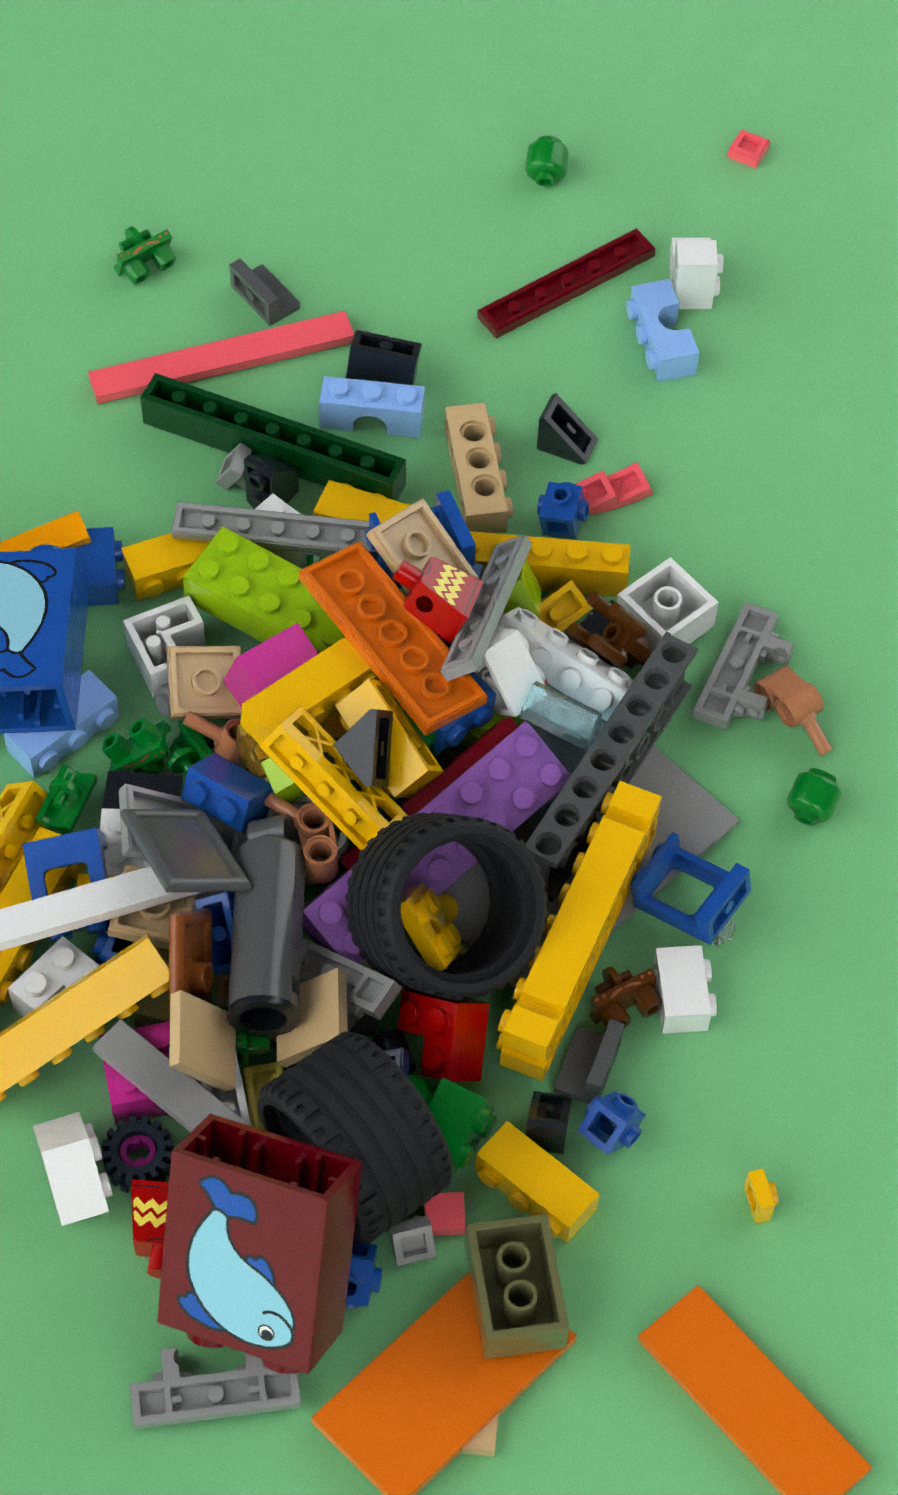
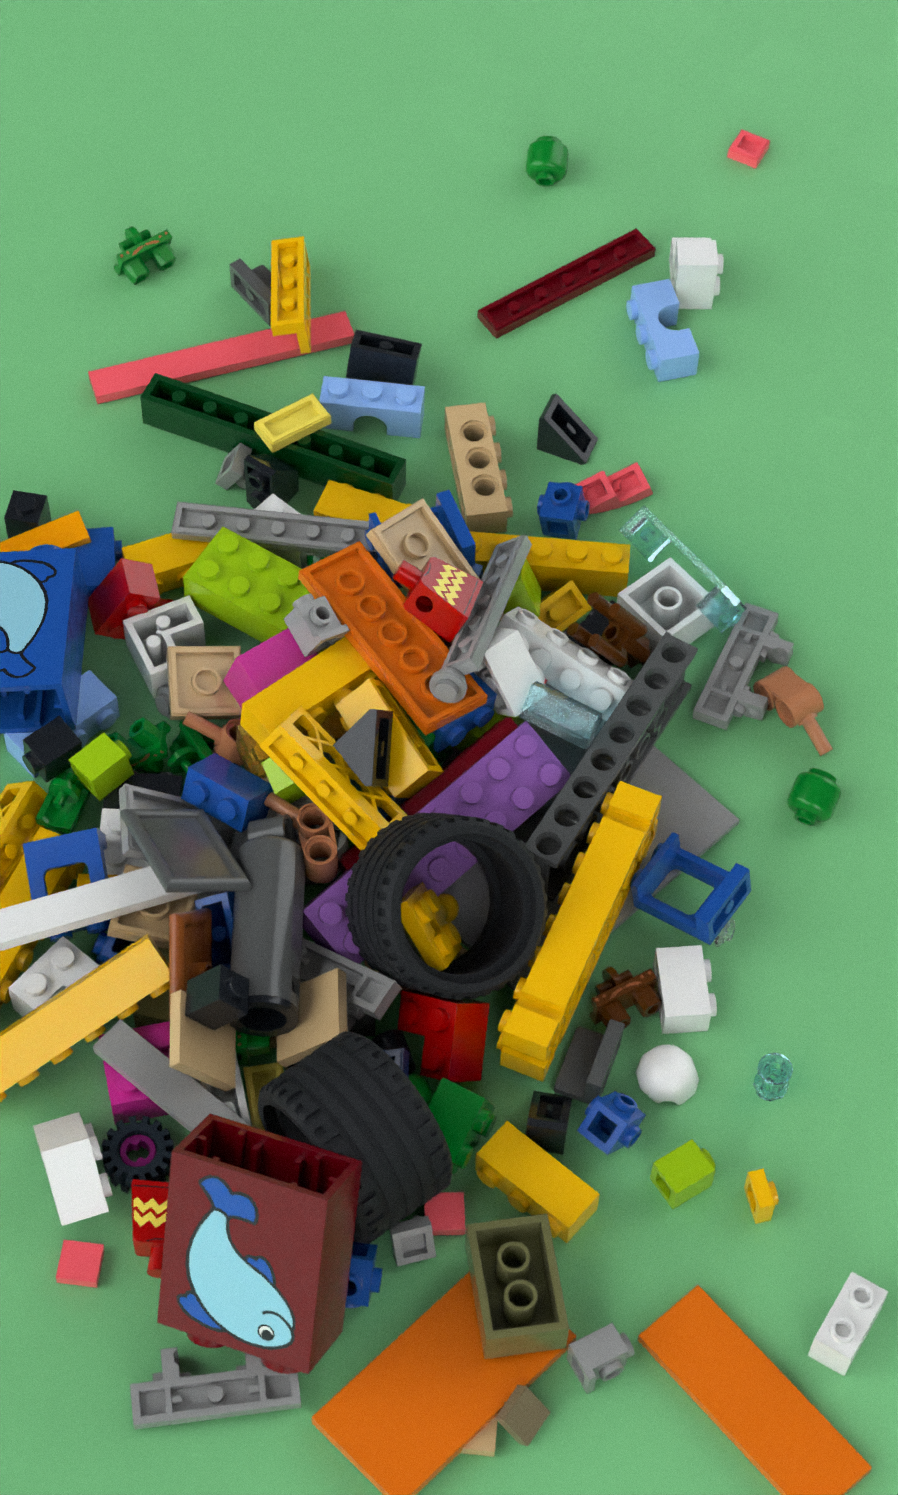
none -> black brick [4,490,51,539]
none -> black brick [22,716,82,783]
none -> coral tile [56,1239,105,1288]
none -> lime brick [69,732,134,801]
none -> red brick [88,558,174,640]
none -> black brick [185,964,249,1030]
none -> light yellow tile [254,393,331,453]
none -> yellow fence [271,236,311,354]
none -> light grey brick [284,593,349,657]
none -> light grey plate [429,667,467,703]
none -> dark tan tile [495,1385,550,1446]
none -> light grey brick [567,1323,635,1394]
none -> clear light blue panel [619,505,747,633]
none -> white hair [636,1045,699,1105]
none -> lime brick [650,1139,716,1210]
none -> clear light blue bush [753,1053,793,1101]
none -> white brick [808,1272,888,1376]

